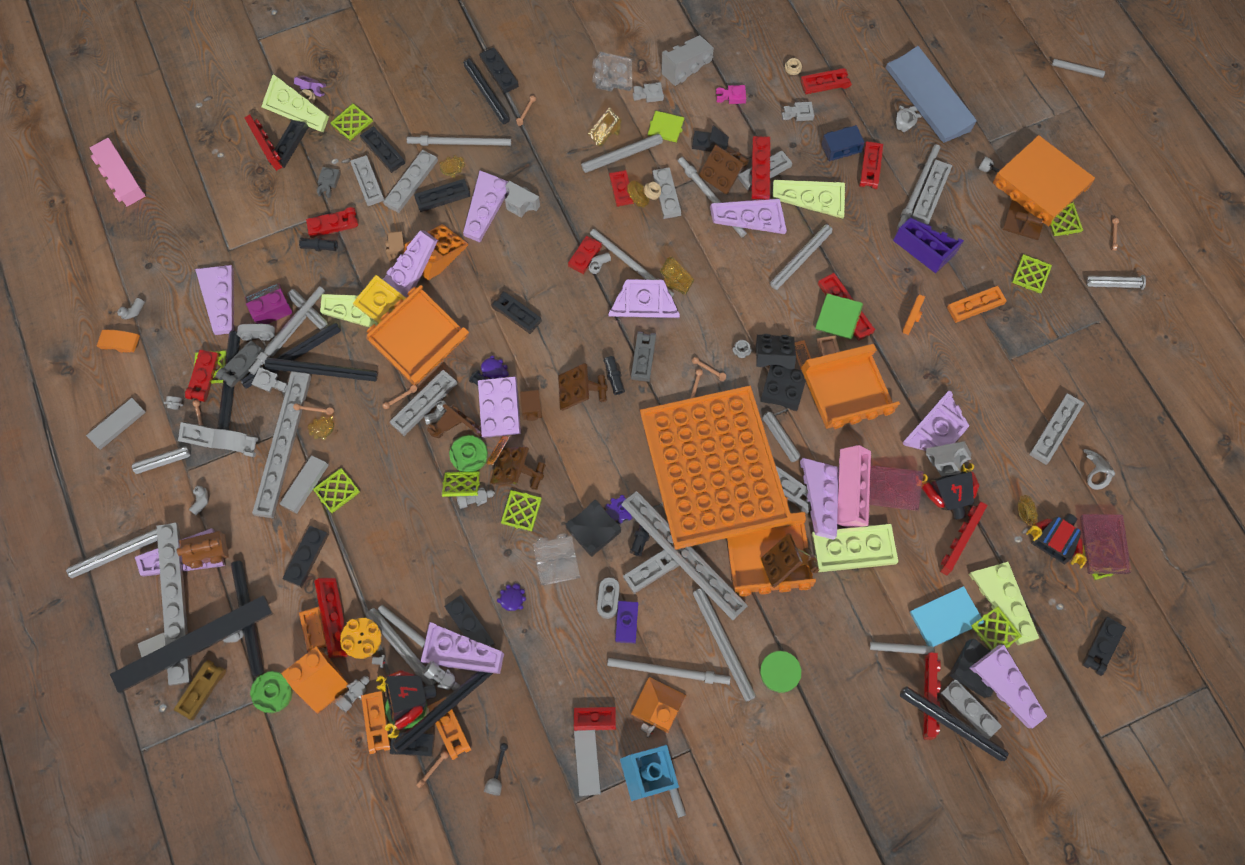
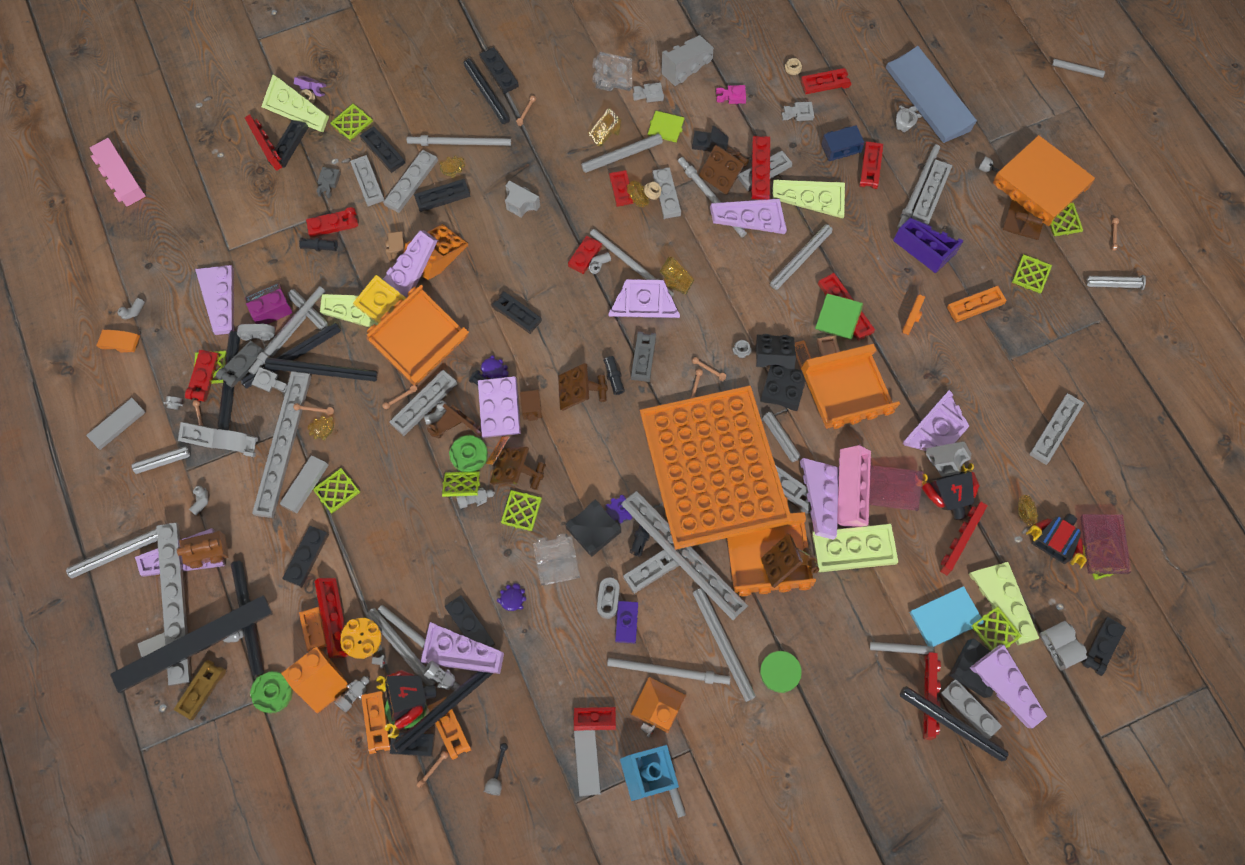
lavender wing [463,171,508,242] -> none
light grey piece [1083,449,1115,490] -> none
none -> light grey brick [1039,621,1087,671]

